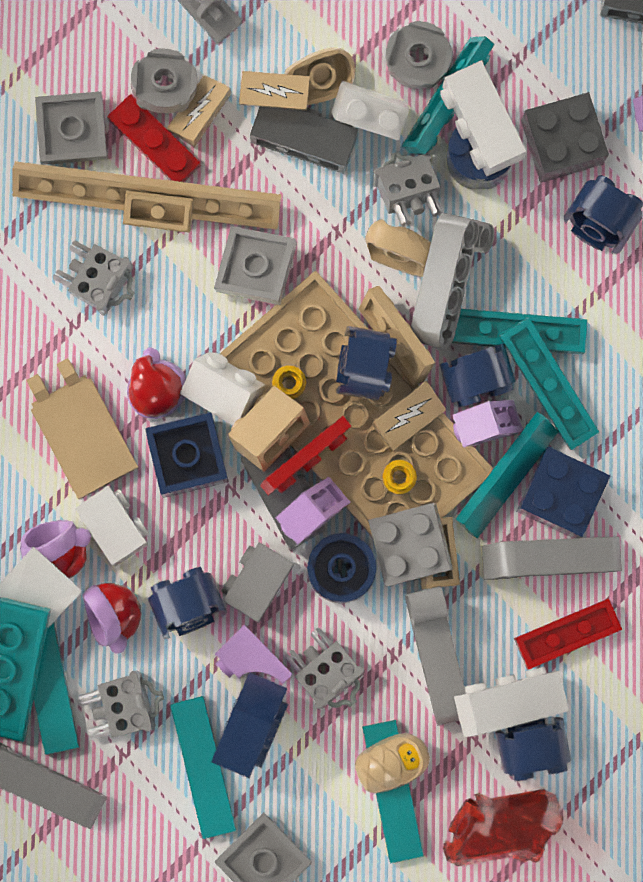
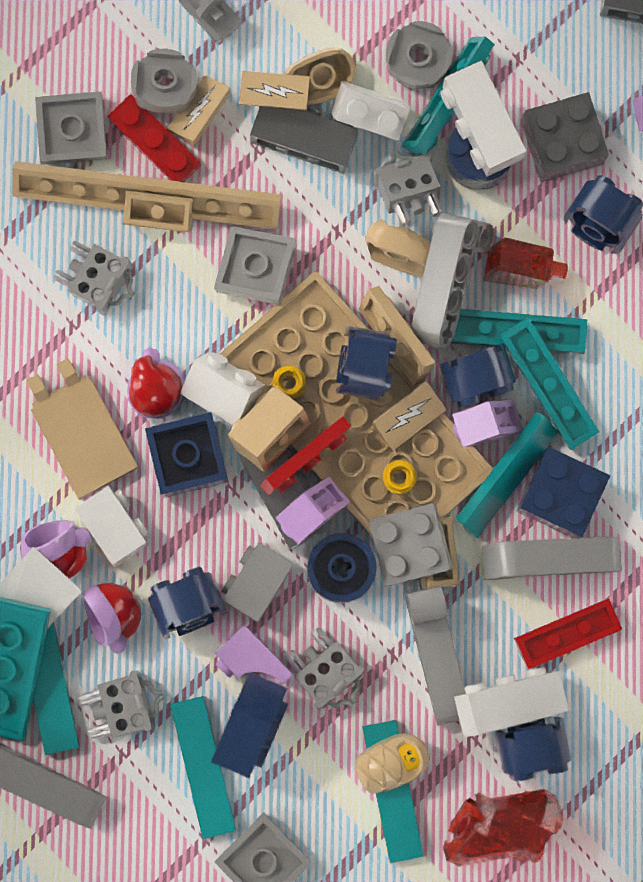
none -> clear red torso [483,237,568,289]

